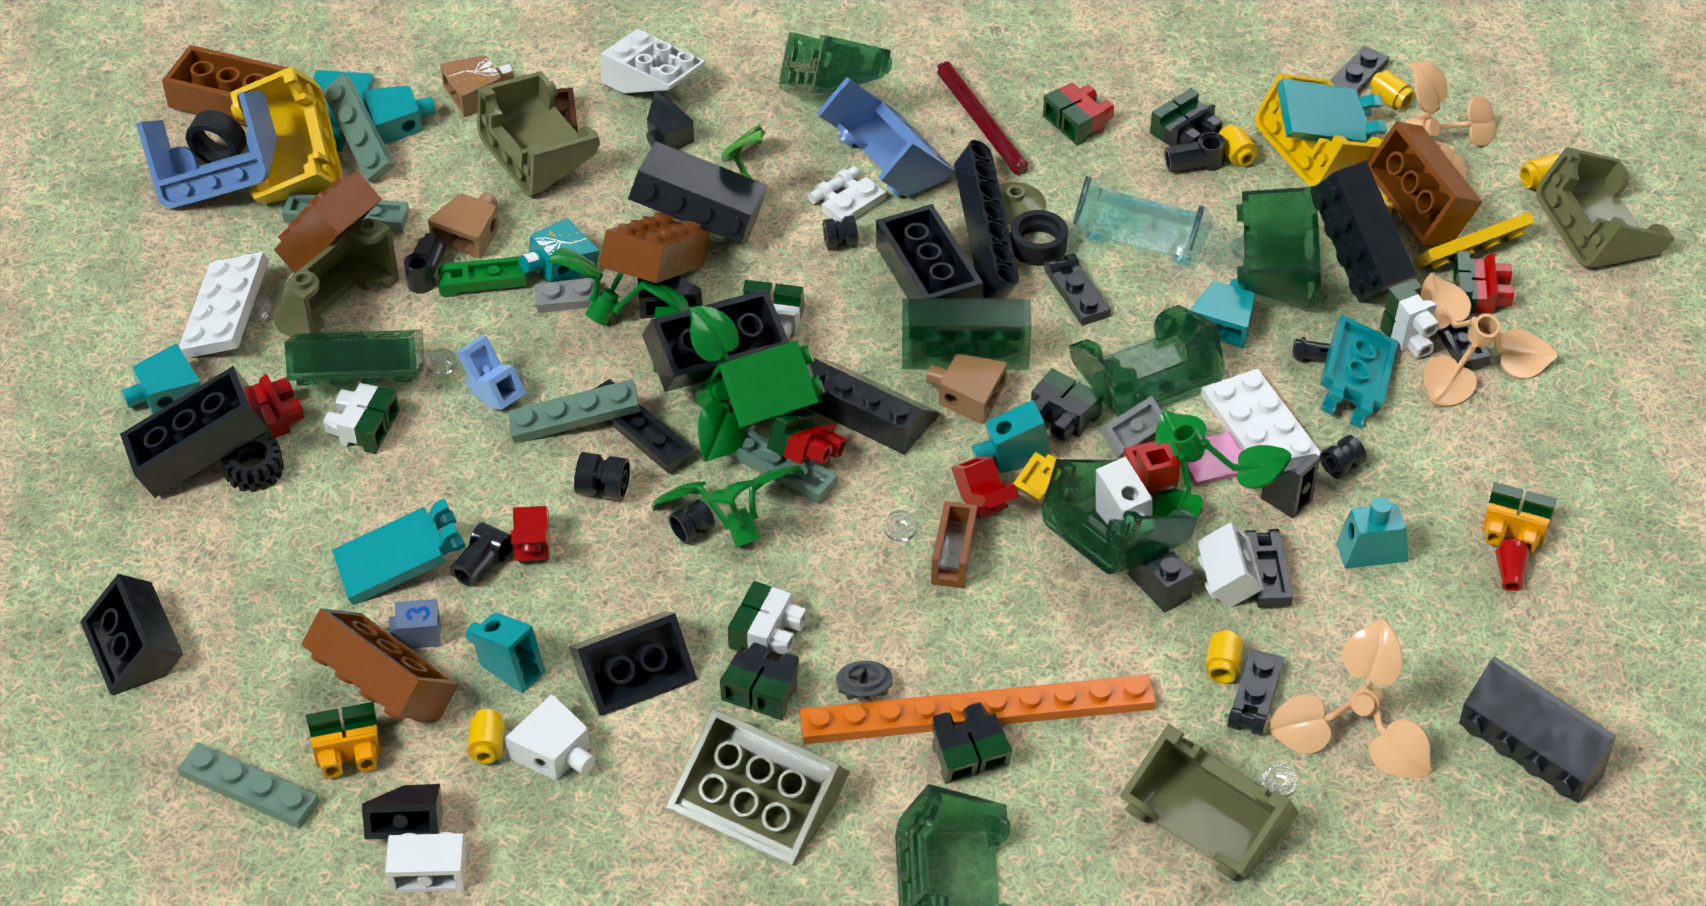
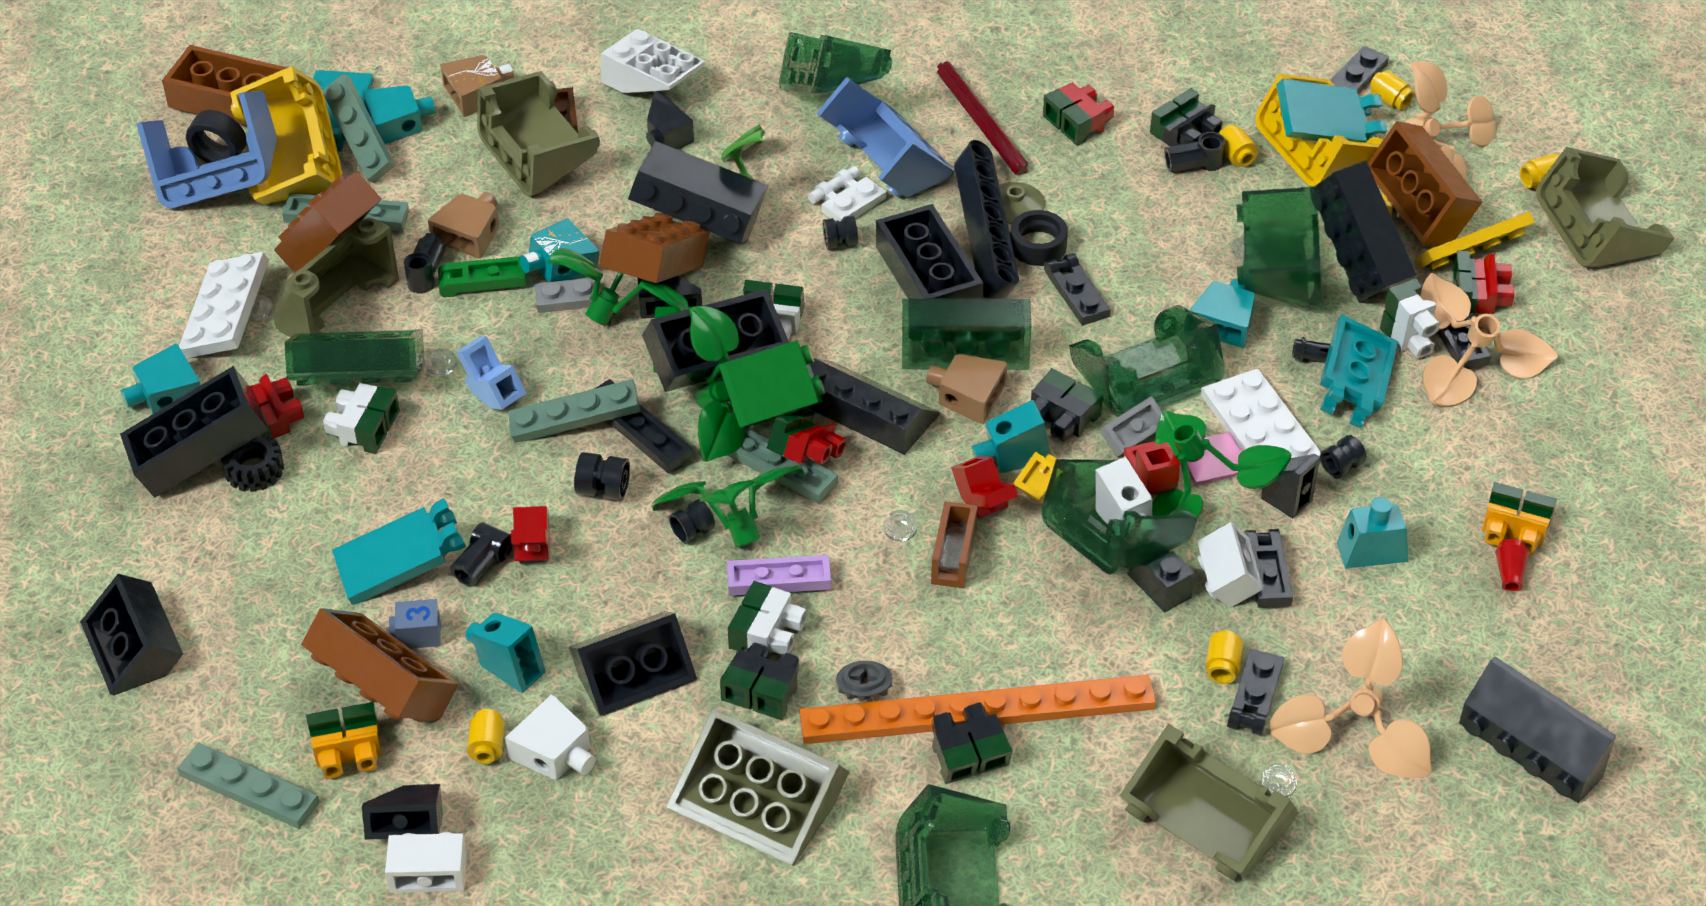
clear light blue windscreen [1072,176,1214,266] -> none
none -> lavender plate [727,555,831,596]

